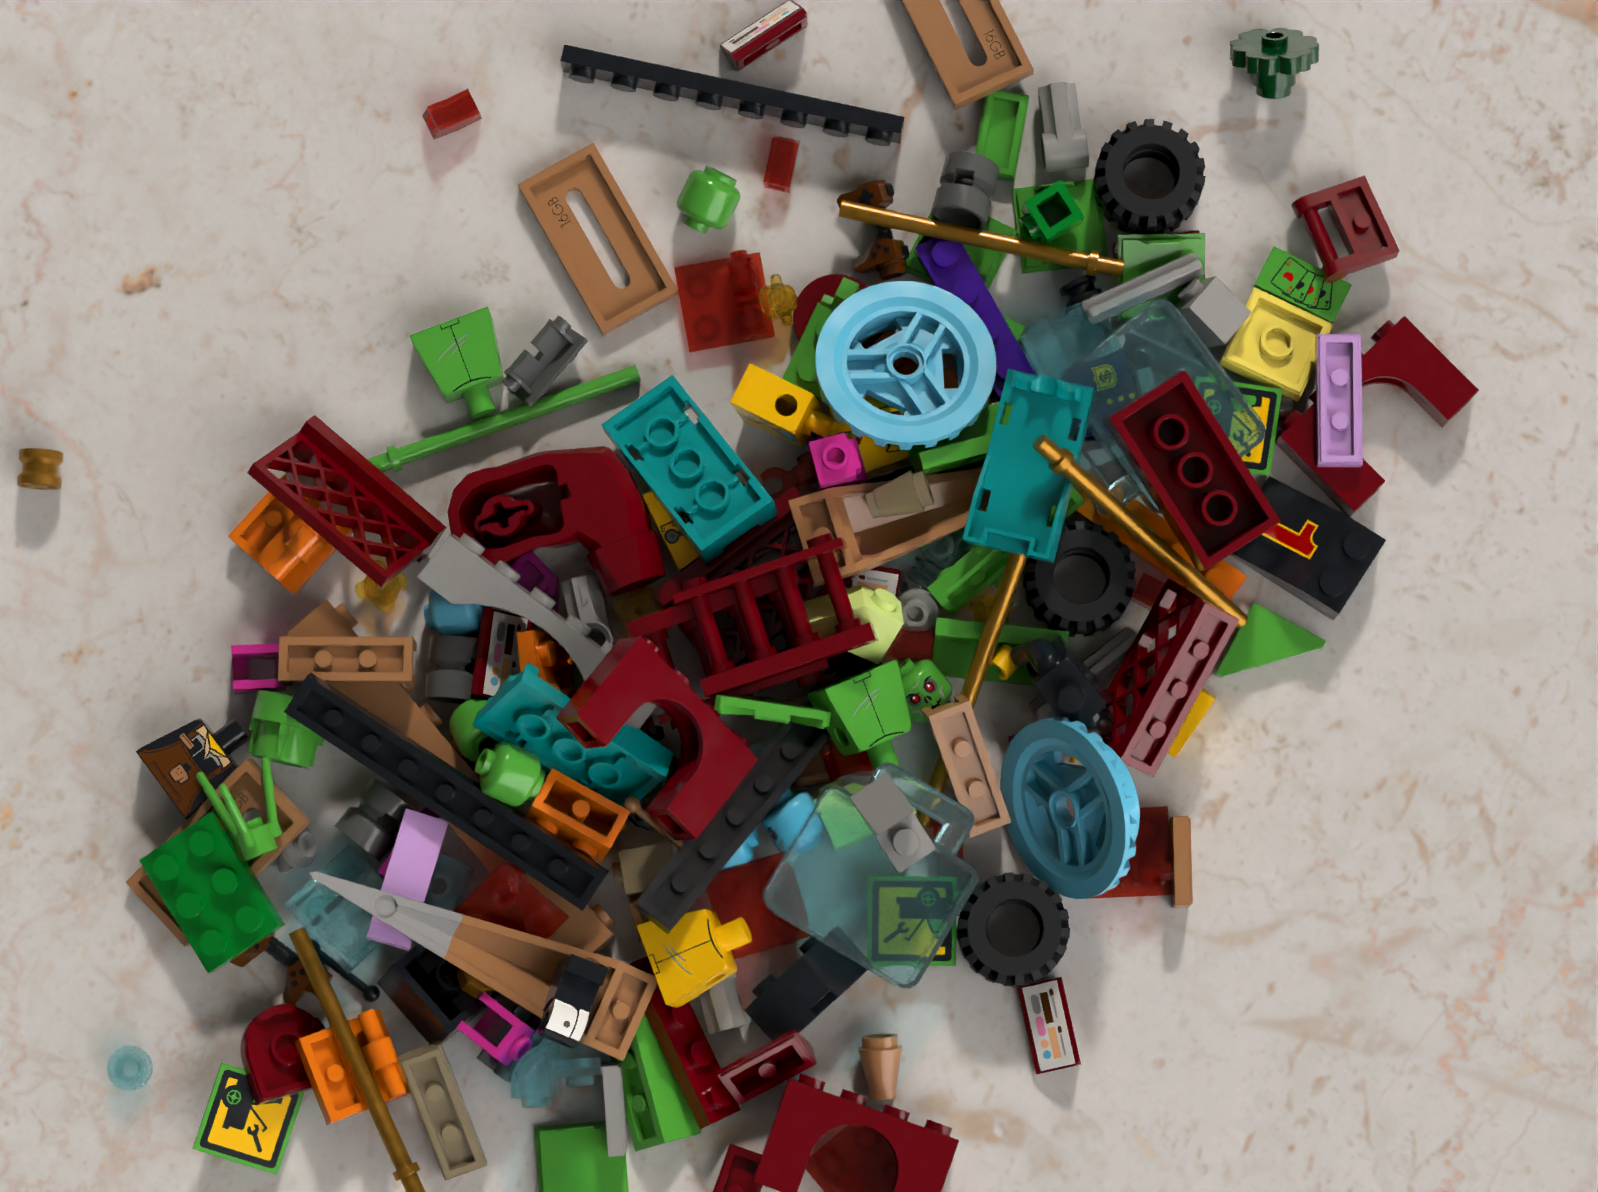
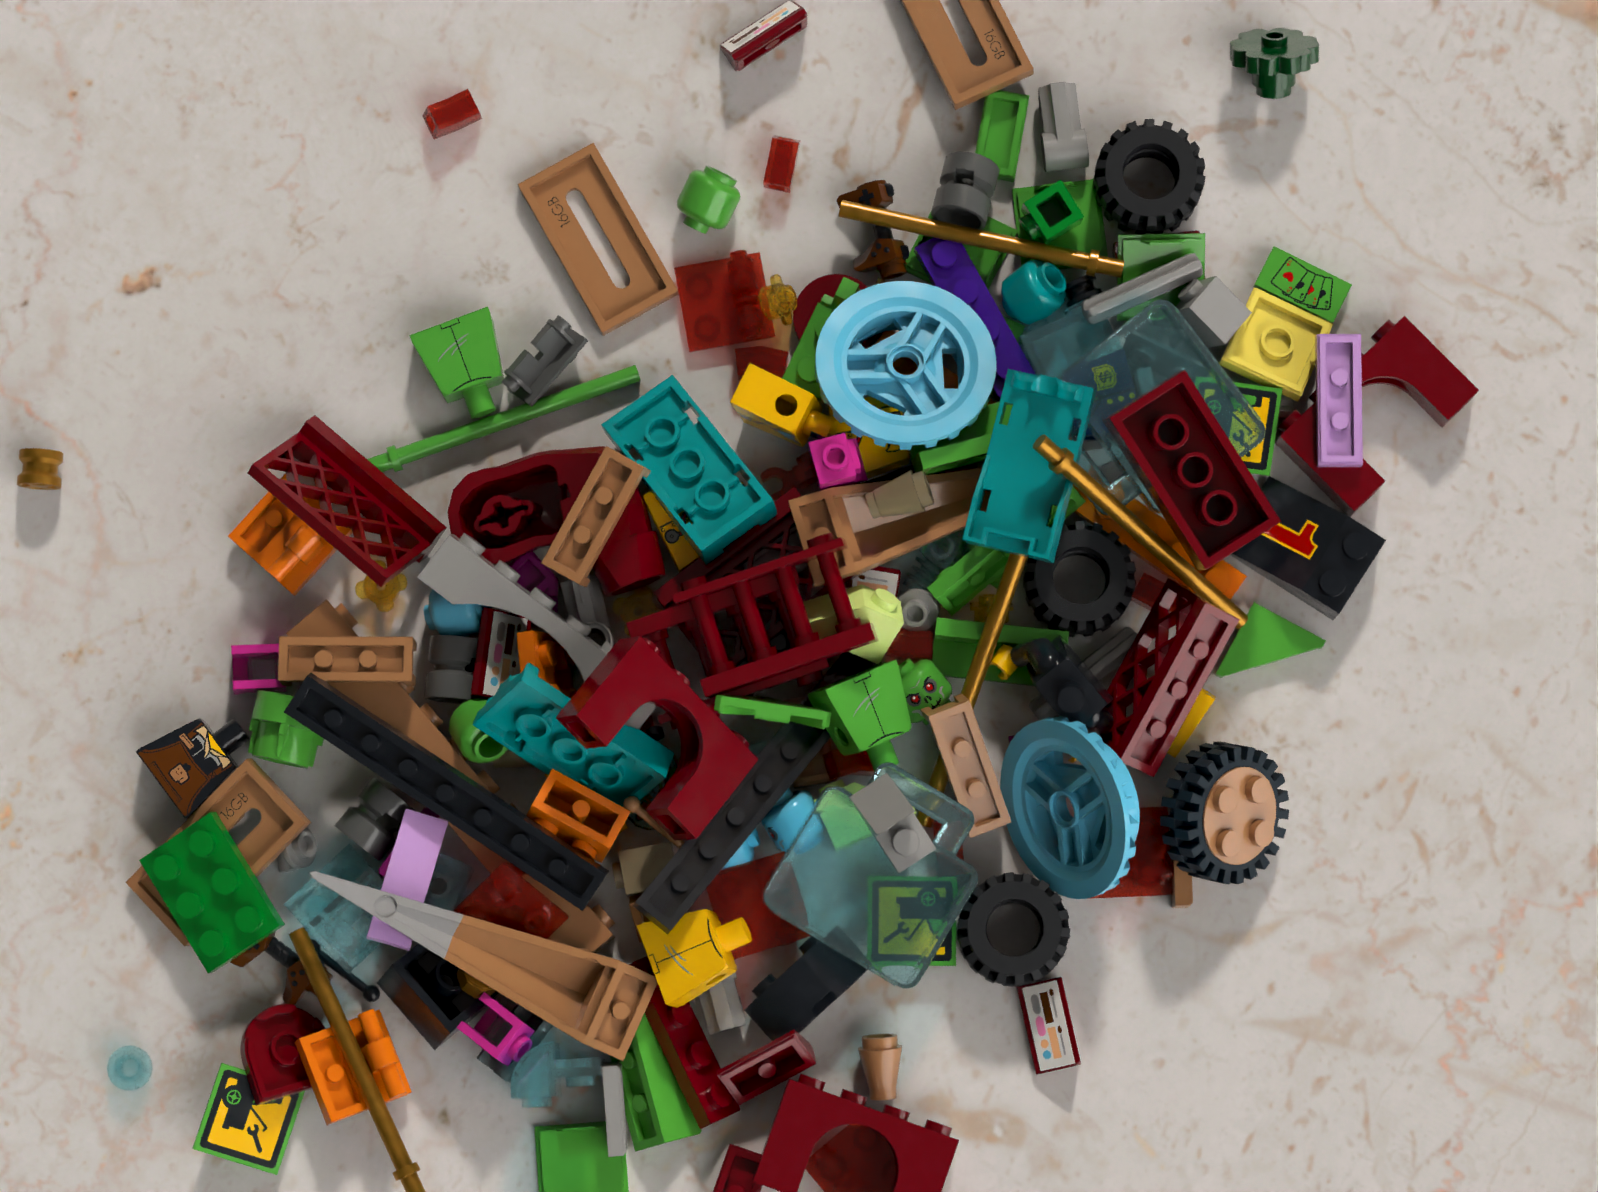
bright green plant [196,757,283,861] -> none
dark tan tile [398,1041,487,1181] -> none
bright green head [475,741,545,807] -> none
black leg [538,954,609,1049] -> none
black plate [561,45,905,146] -> none
dark red plate [1291,175,1400,283] -> none
none -> medium nougat container [541,446,651,587]
none -> clear red piece [735,346,789,380]
none -> teal head [1001,260,1067,325]
none -> wheel [1160,742,1289,884]

